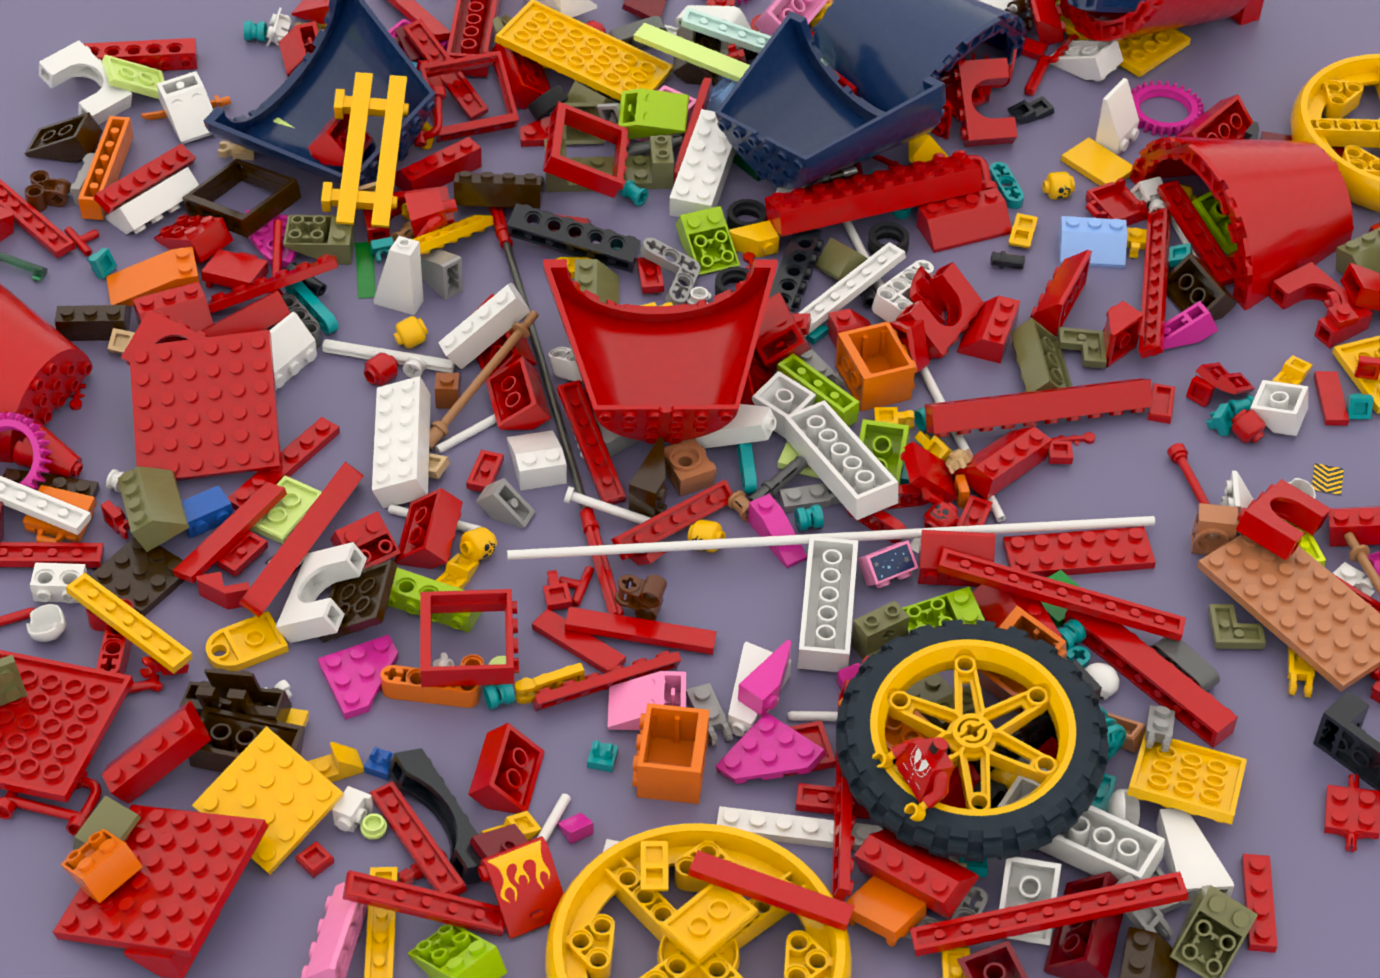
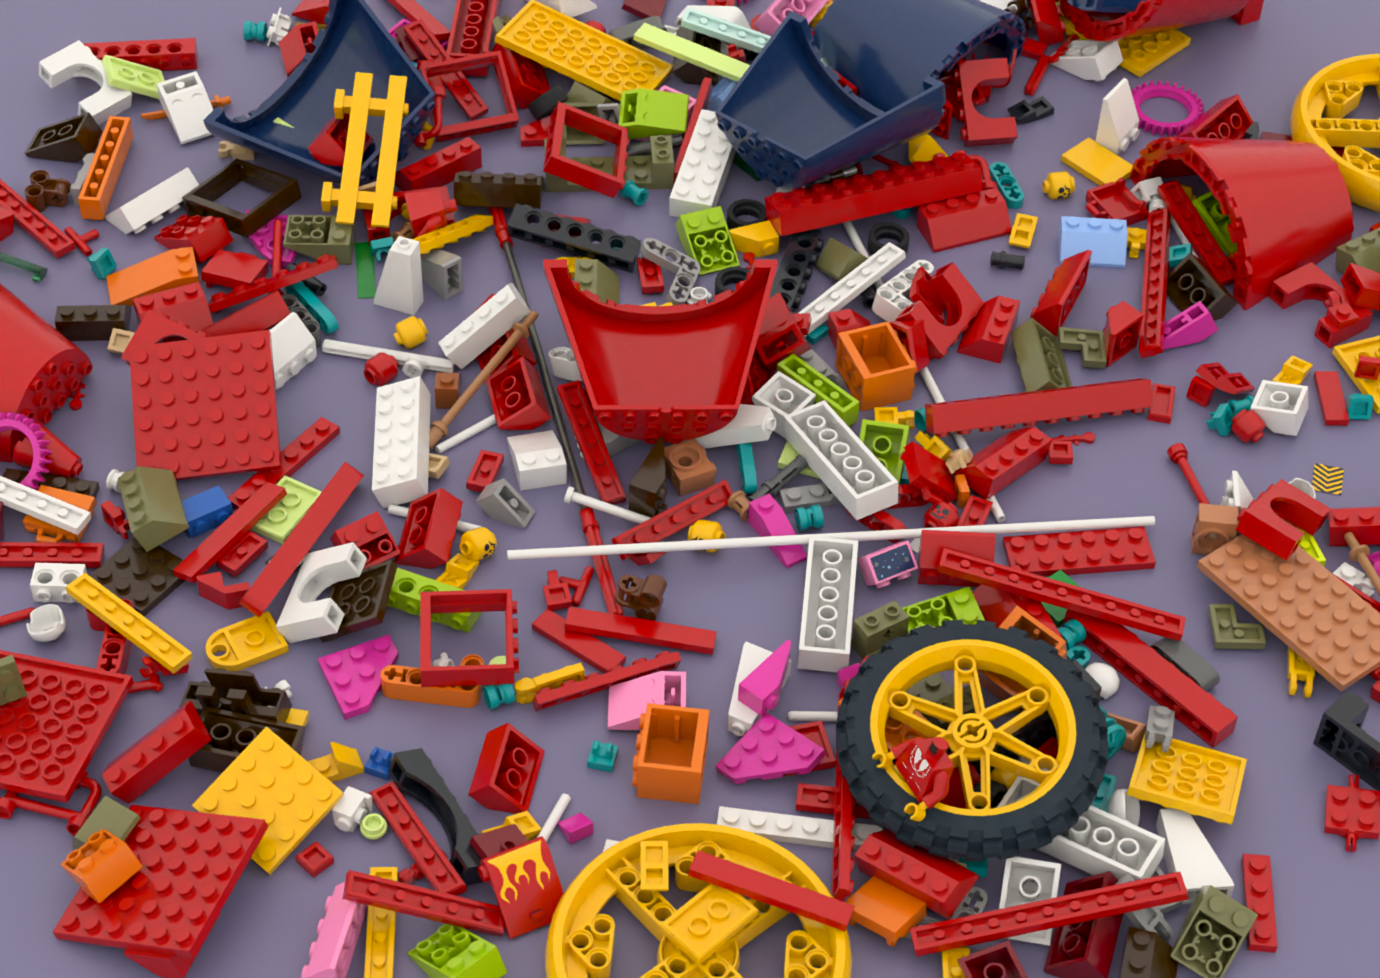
red plate [93,143,196,214] -> none
light grey hinge [686,683,733,746] -> none

